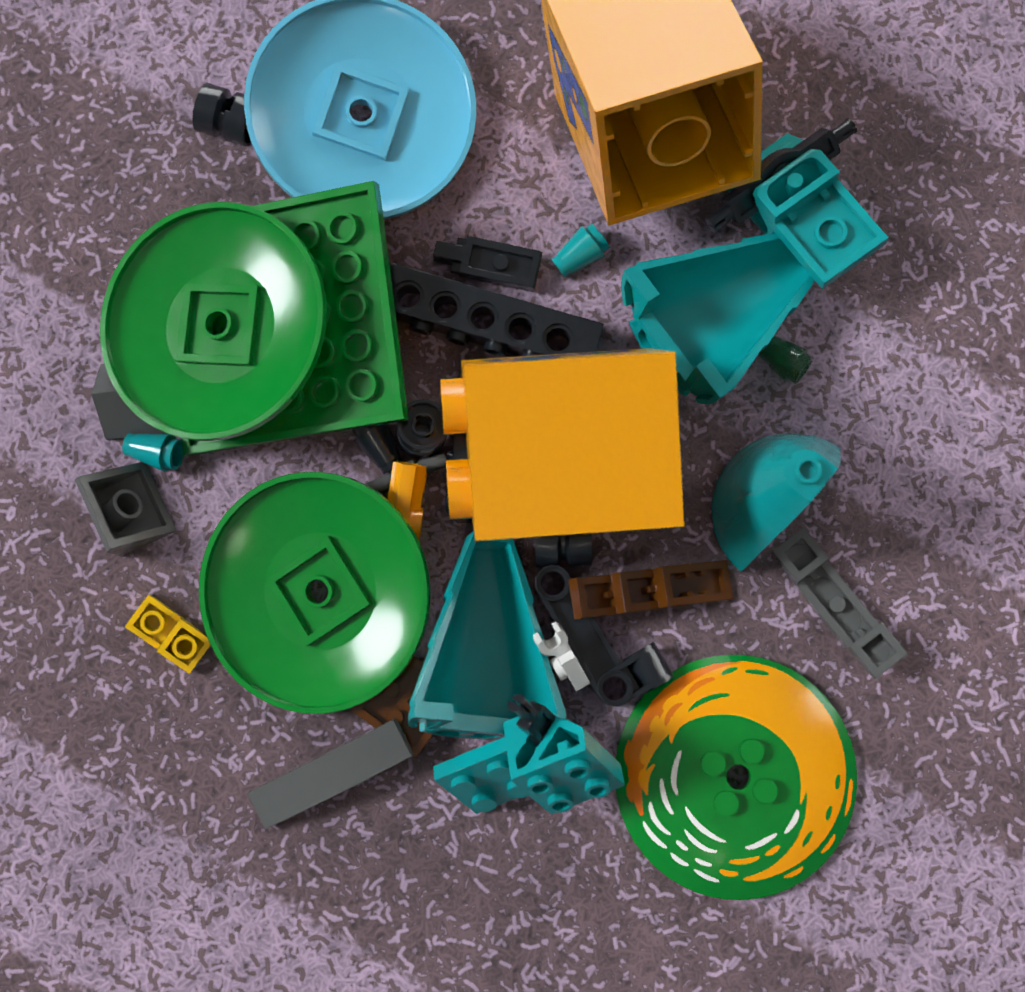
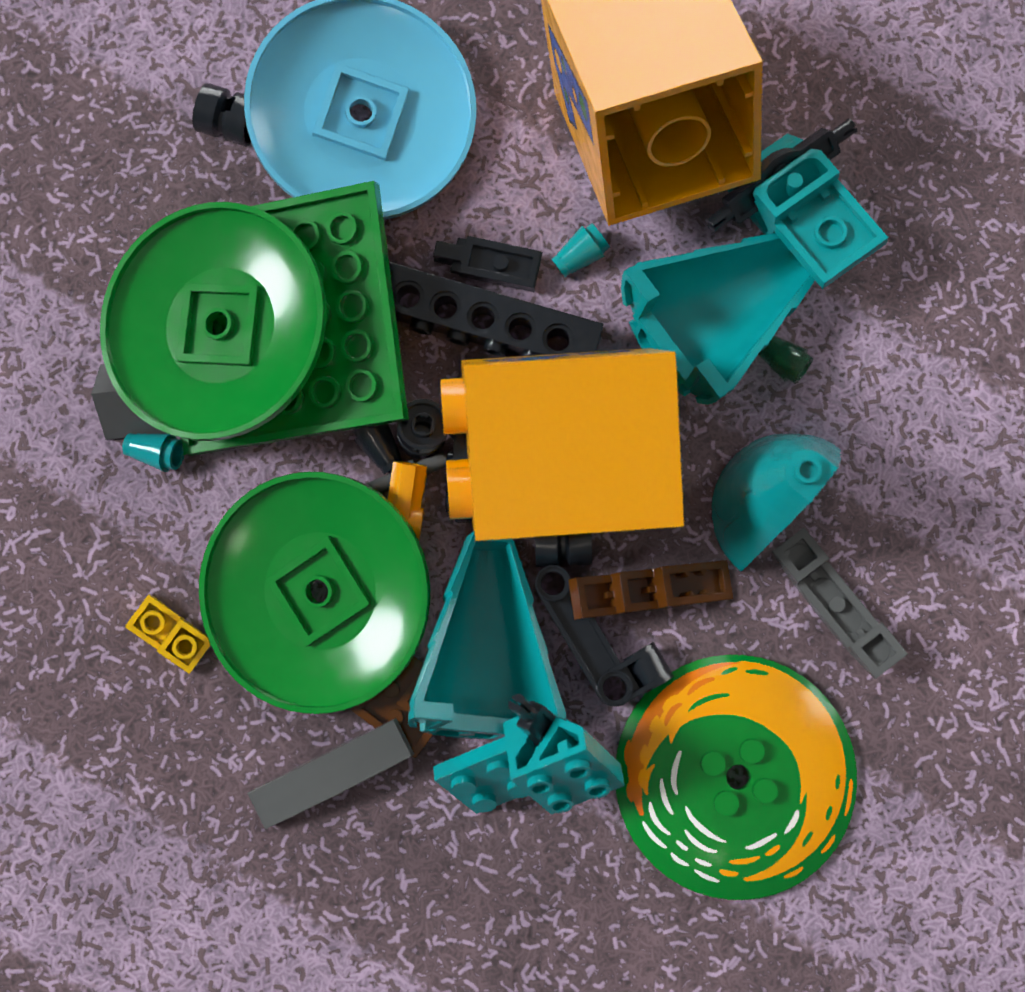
dark grey slope [75,462,176,557] -> none
white plate [533,621,590,691] -> none

